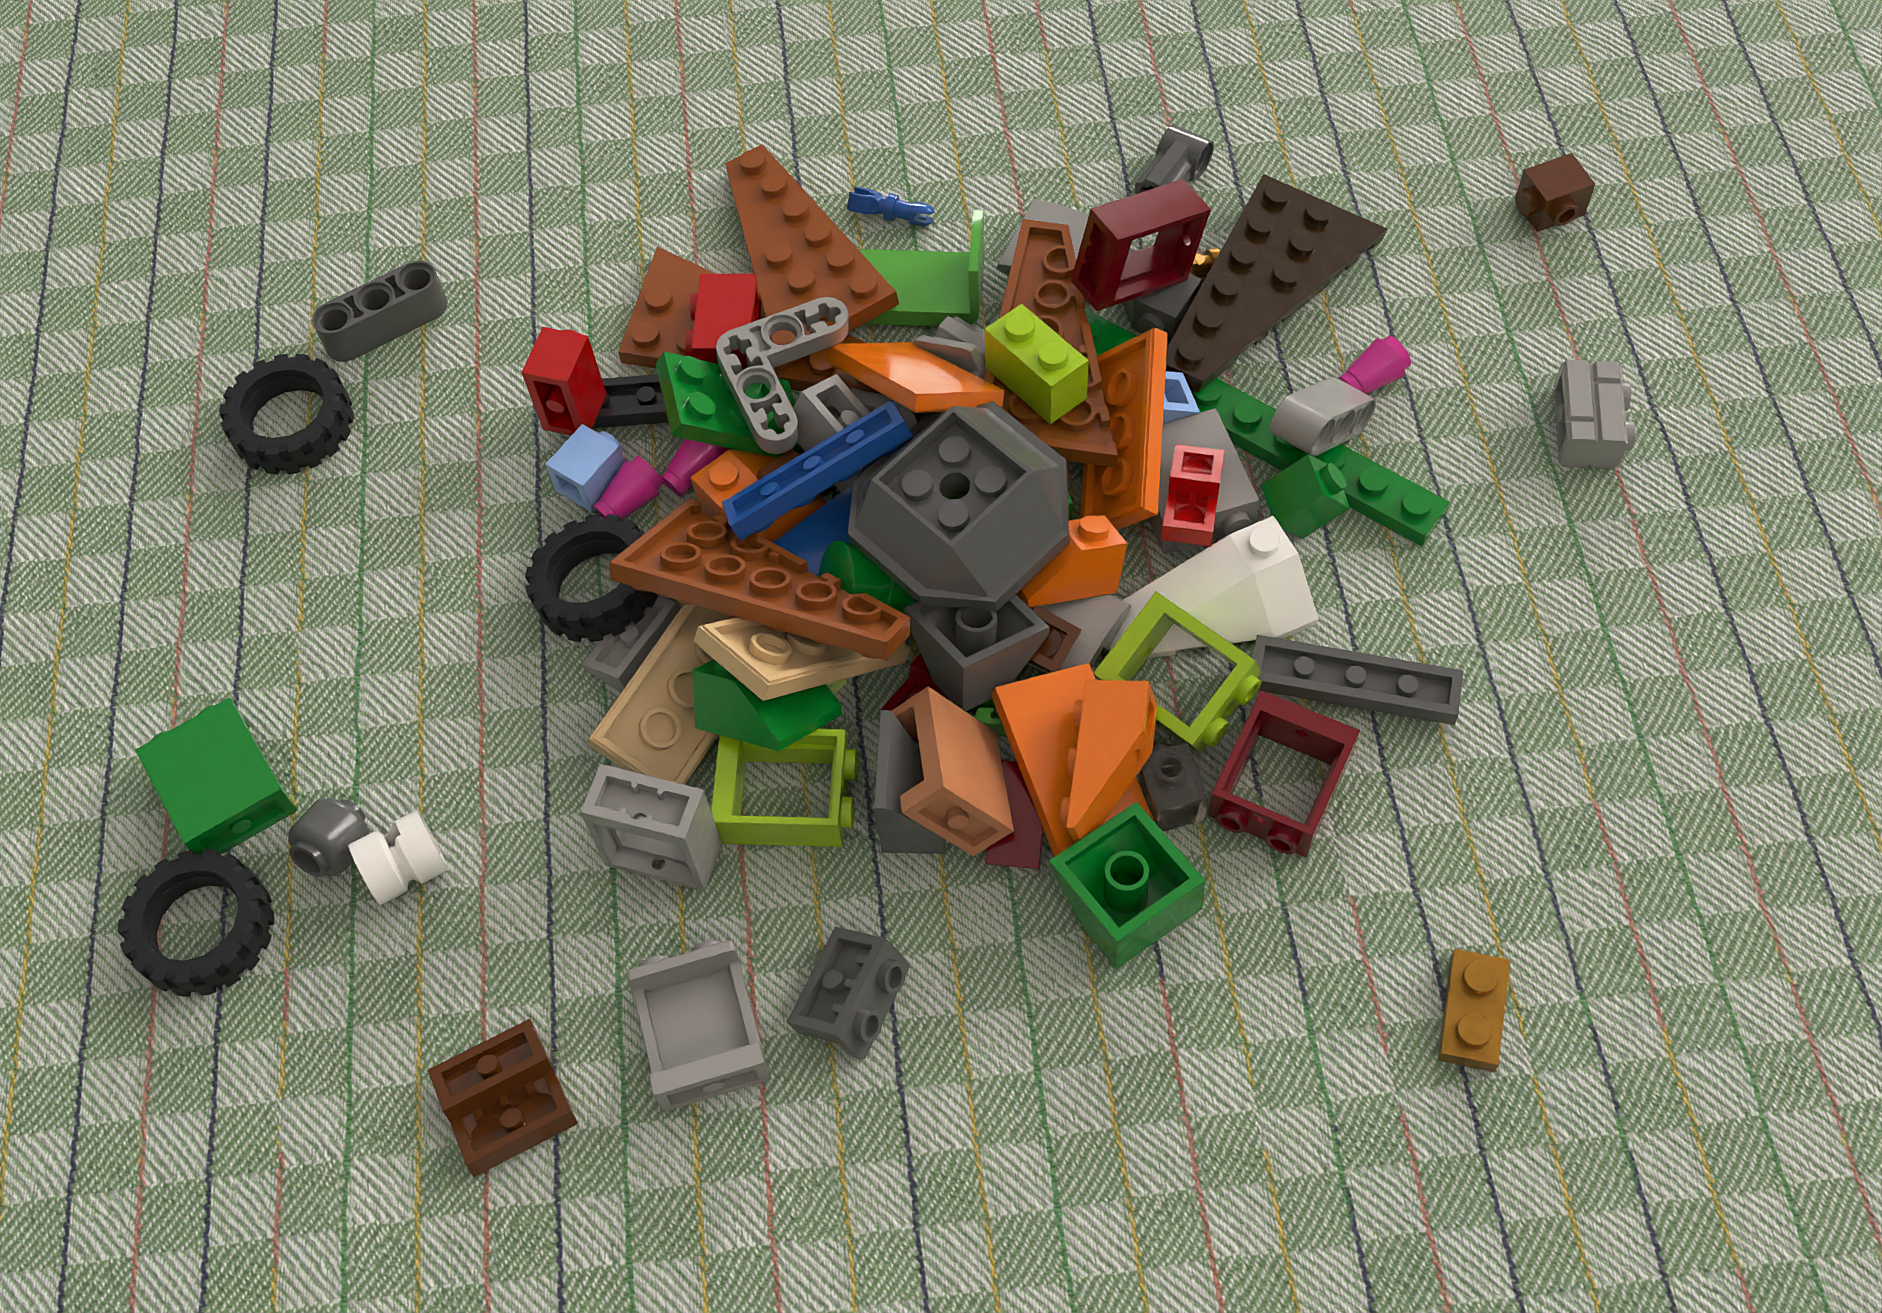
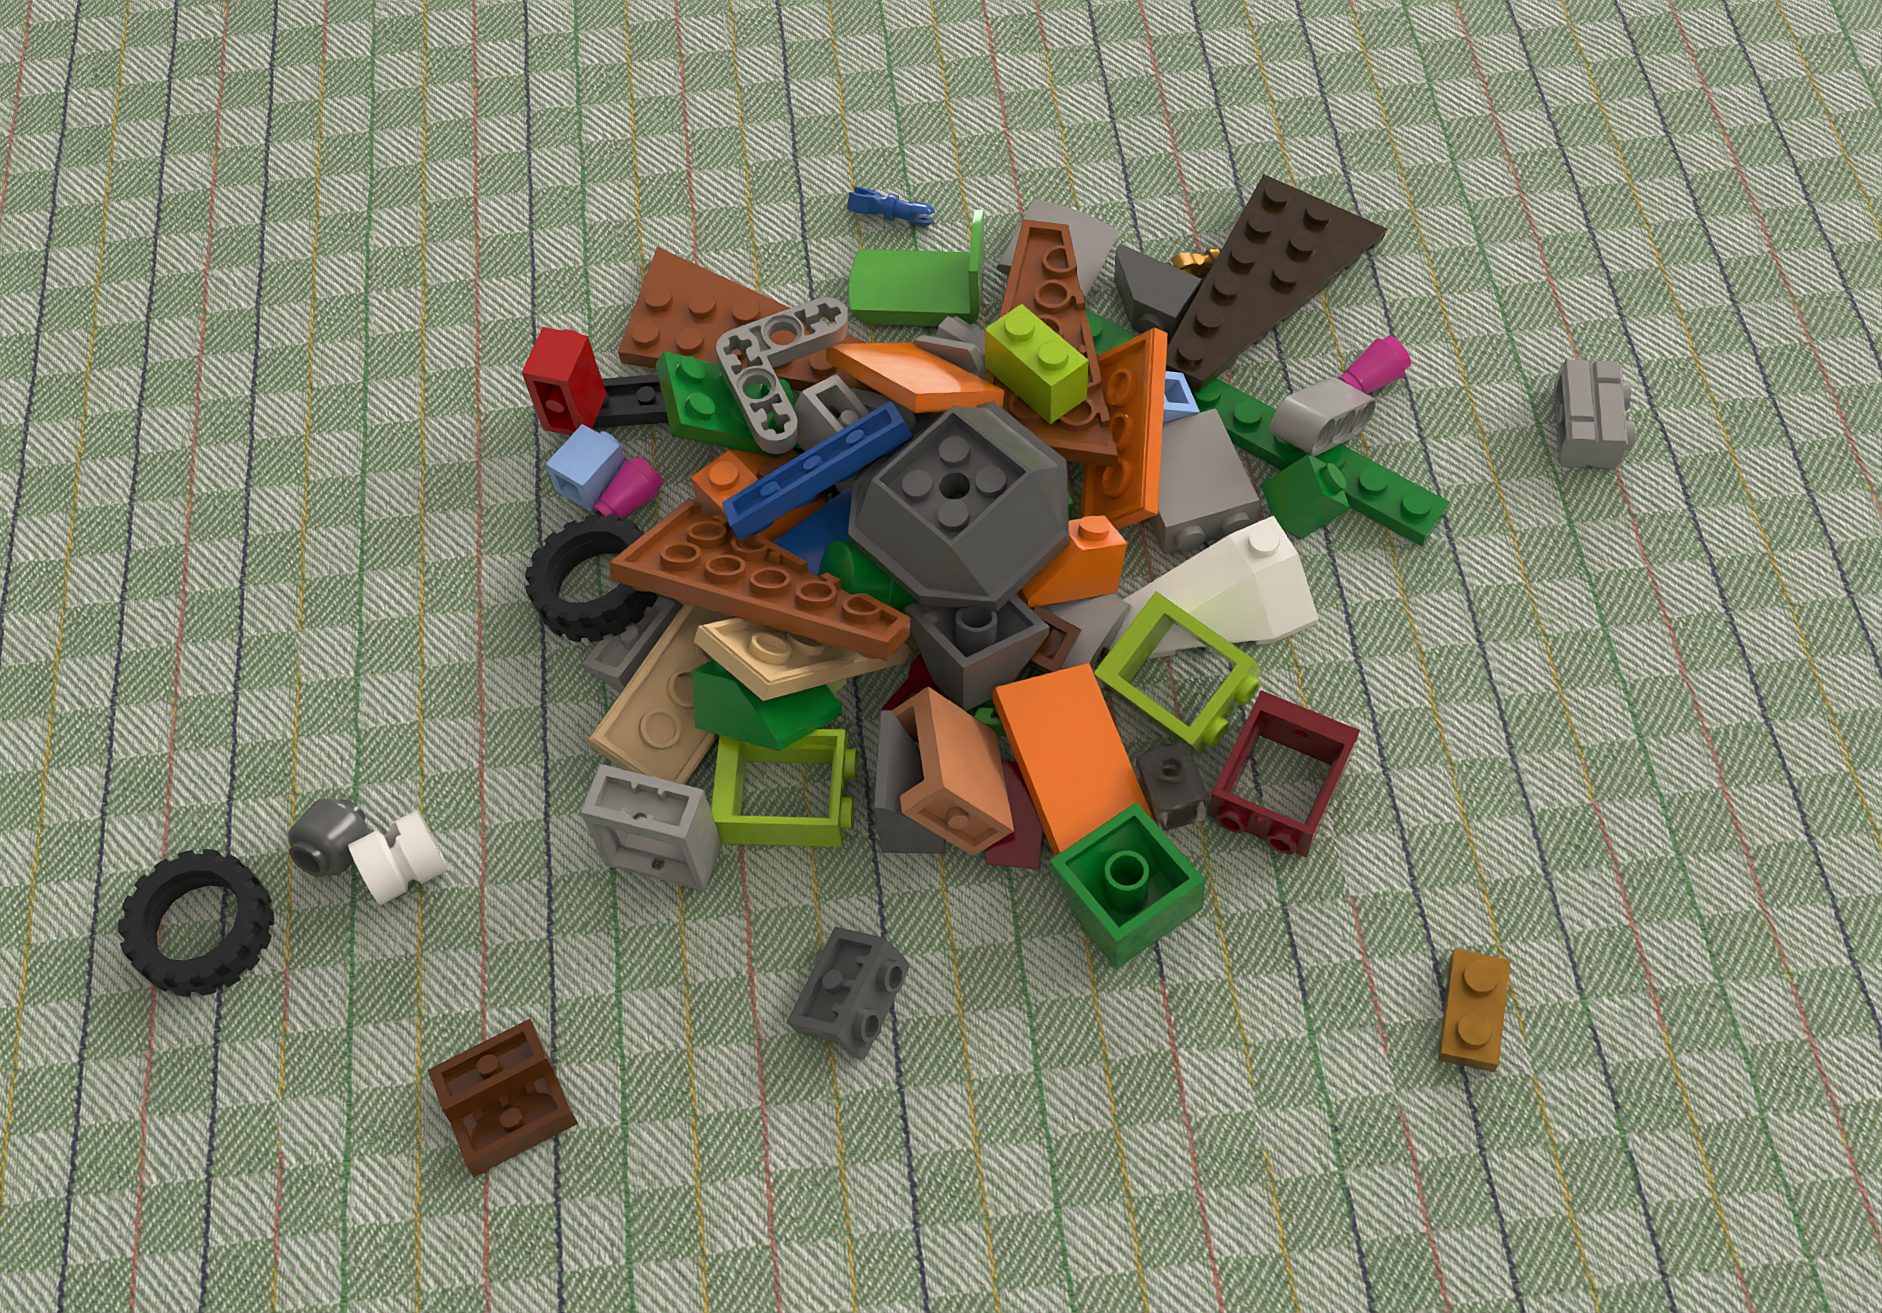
green panel [135,697,297,854] -> none
black tyre [219,354,354,475] -> none
dark grey beam [312,261,448,362] -> none
light grey panel [626,940,771,1112] -> none
dark pink cone [661,439,729,497] -> none
red brick [685,274,761,370] -> none
dark orange wing [725,144,899,370] -> none
orange slope [1060,680,1158,844] -> none
dark red window [1071,179,1211,311] -> none
dark grey piece [1135,124,1214,194] -> none
red slope [1161,444,1225,547] -> none
dark grey plate [1253,635,1464,725] -> none
reddish brown brick [1515,153,1595,232] -> none

